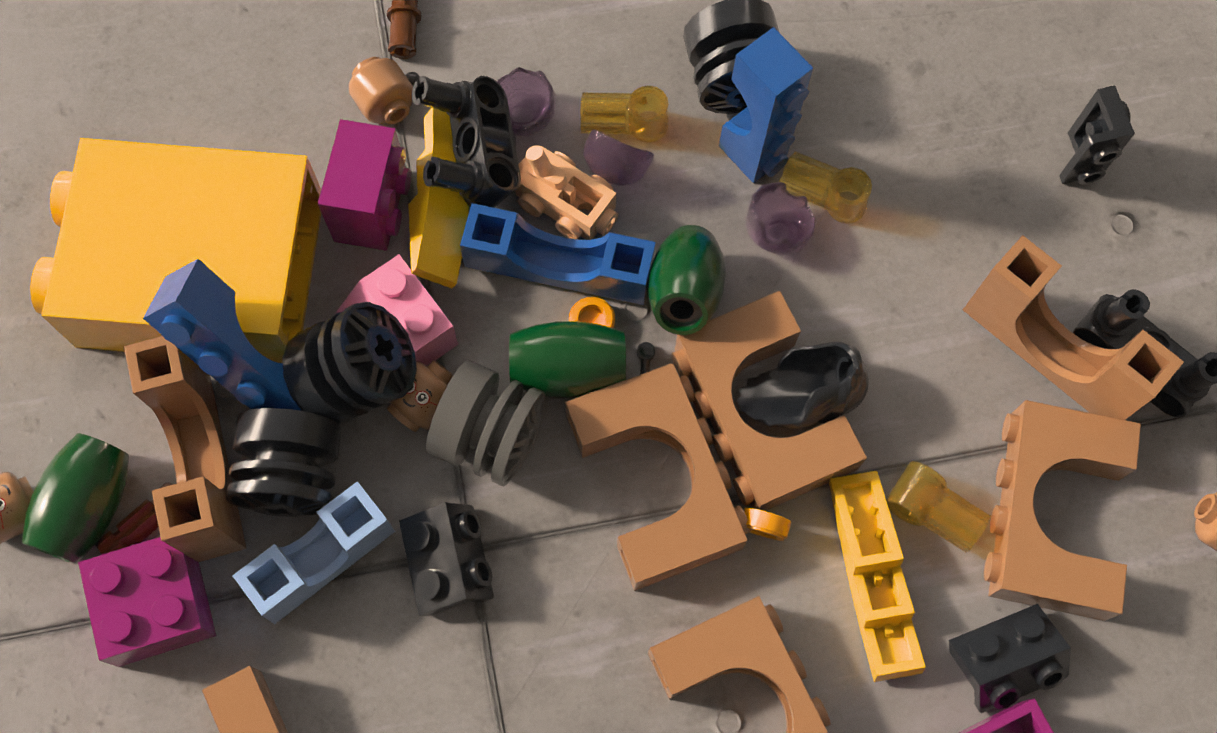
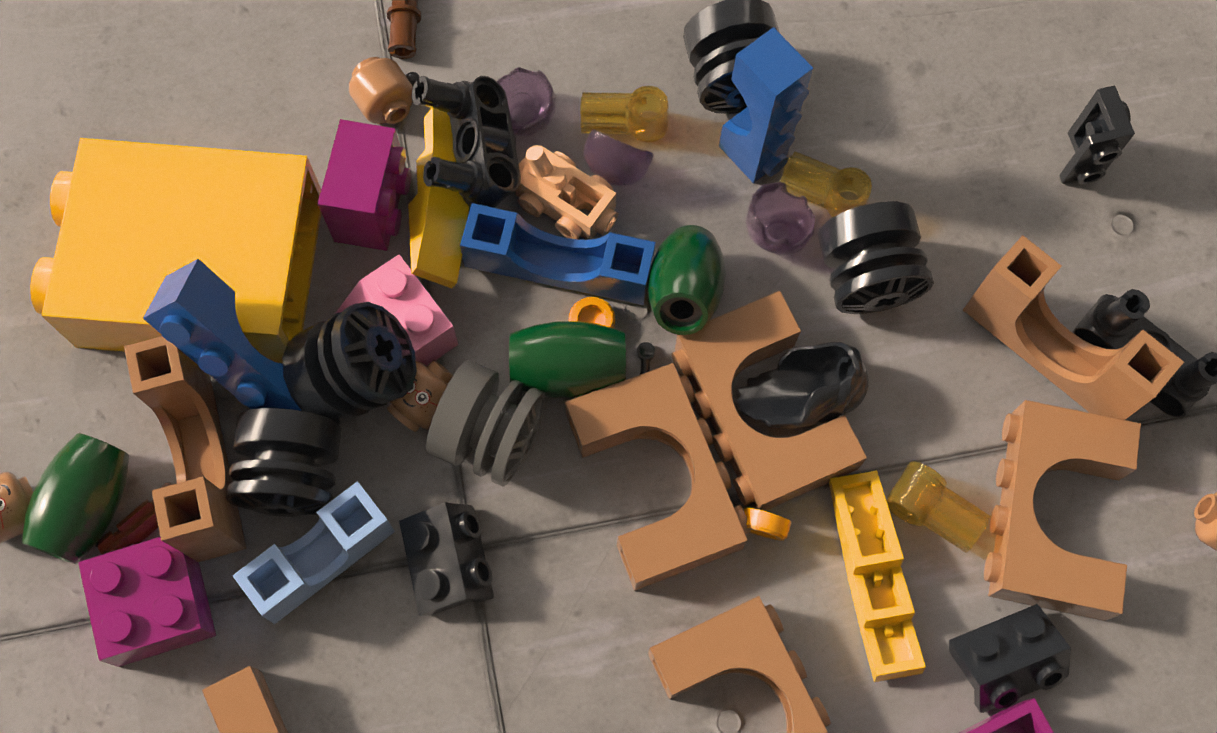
none -> black wheel [818,201,934,314]

